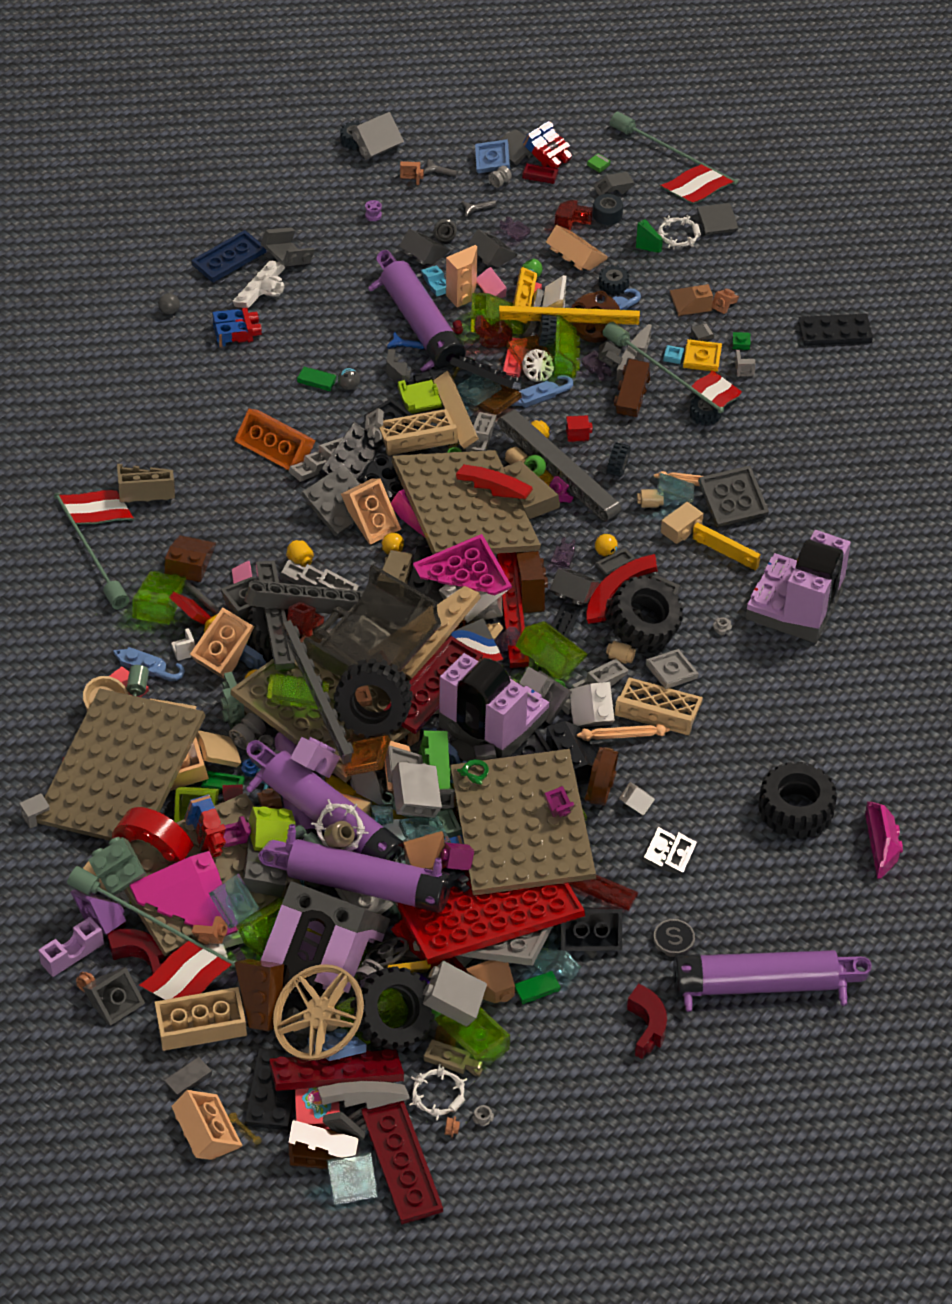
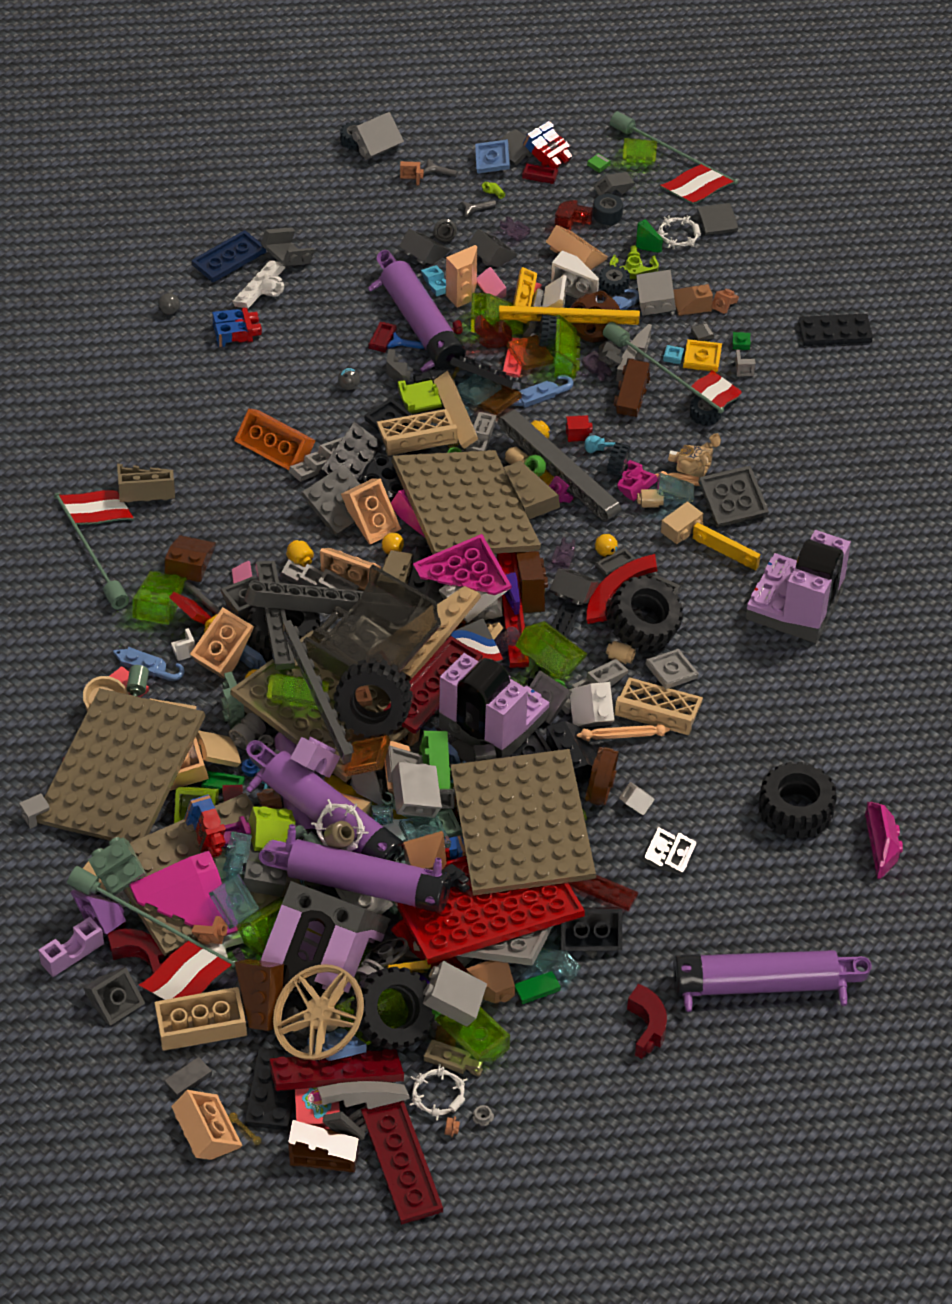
nougat plate [76,972,95,992] -> none
red brick [112,807,194,862] -> none
clear red brick [287,602,324,637] -> none
green tile [297,367,337,391] -> none
clear light blue plate [327,1152,378,1205] -> none
medium lavender wheel [365,200,382,221] -> none
light grey plate [365,408,384,443] -> none
magenta brick [440,842,474,870] -> none
red slope [456,464,533,499] -> none
green piece [457,759,489,784] -> none
light grey wheel [489,166,512,188] -> none
light grey panel [520,667,553,698] -> none
bright green piece [521,258,543,279] -> none
white wheel [522,349,554,382] -> none
magenta bracket [543,786,575,817] -> none
black tile [654,919,695,957] -> none
light grey plate [713,617,732,635] -> none
none -> clear light blue hips [223,832,252,881]
none -> light nougat slope [320,548,381,592]
none -> dark red tile [368,321,397,353]
none -> lime arm [482,182,506,199]
none -> dark purple slope [504,572,520,615]
none -> white slope [551,251,599,302]
none -> medium azure piece [584,435,615,453]
none -> lime piece [609,245,659,279]
none -> dark pink slope [617,460,658,501]
none -> clear neon green slope [623,138,658,165]
none -> light grey brick [637,270,676,316]
none -> tan torso [668,433,721,477]

